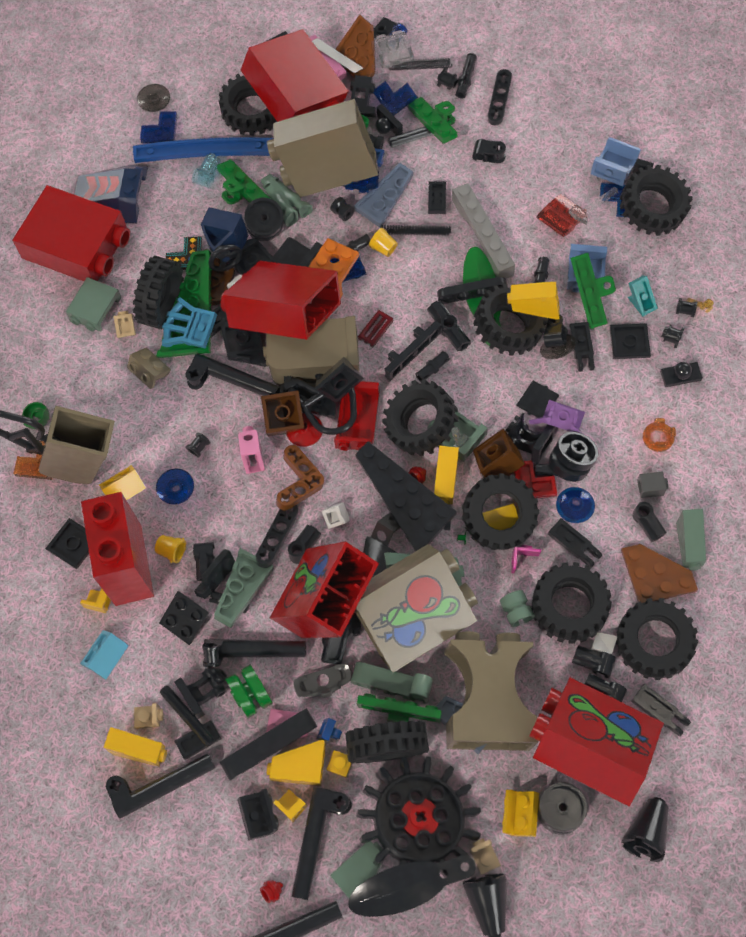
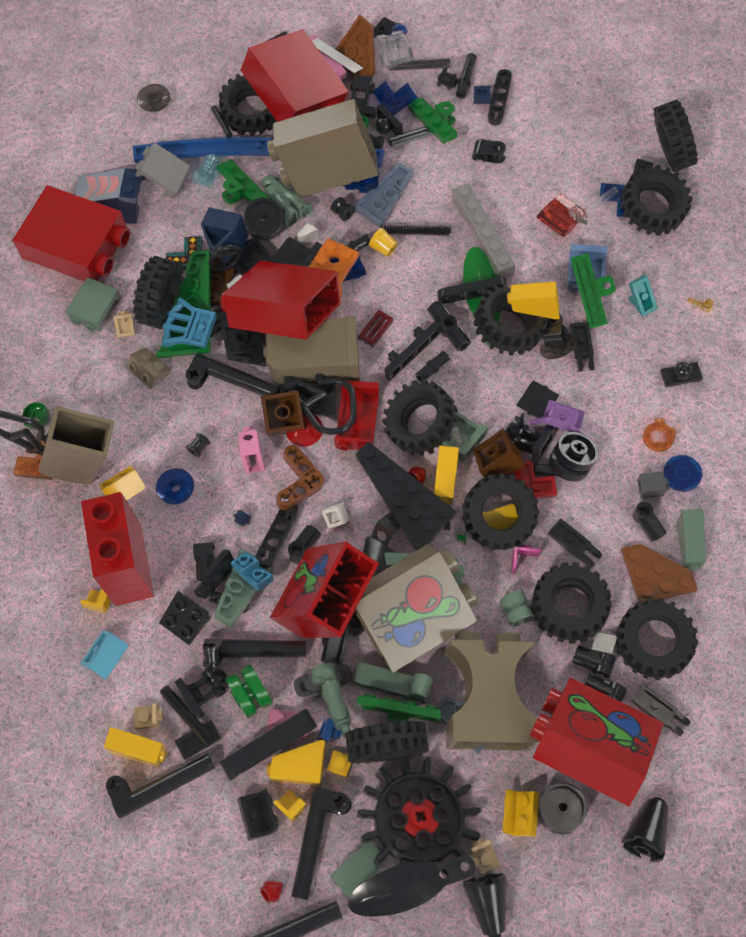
black tile [45,518,89,570] -> none
clear blue plate [140,111,177,143] -> none
yellow piece [155,535,186,563] -> none
black slope [315,357,364,403] -> none
black plate [428,181,446,214] -> none
black pin [534,257,550,283] -> none
clear blue dish [556,487,595,523] -> none
medium blue panel [590,137,641,186] -> none
black tile [610,323,651,359] -> none
black brick [661,324,685,348] -> none
black bush [675,298,698,318] -> none
none -> light grey panel [135,143,190,198]
none -> black bar [211,105,233,138]
none -> dark azure slope [231,552,274,591]
none -> dark blue plate [233,510,251,527]
none -> white slope [297,223,319,245]
none -> sand green piece [311,663,351,738]
none -> dark blue plate [473,86,491,104]
none -> black tyre [653,99,698,172]
none -> clear blue tile [663,455,702,492]

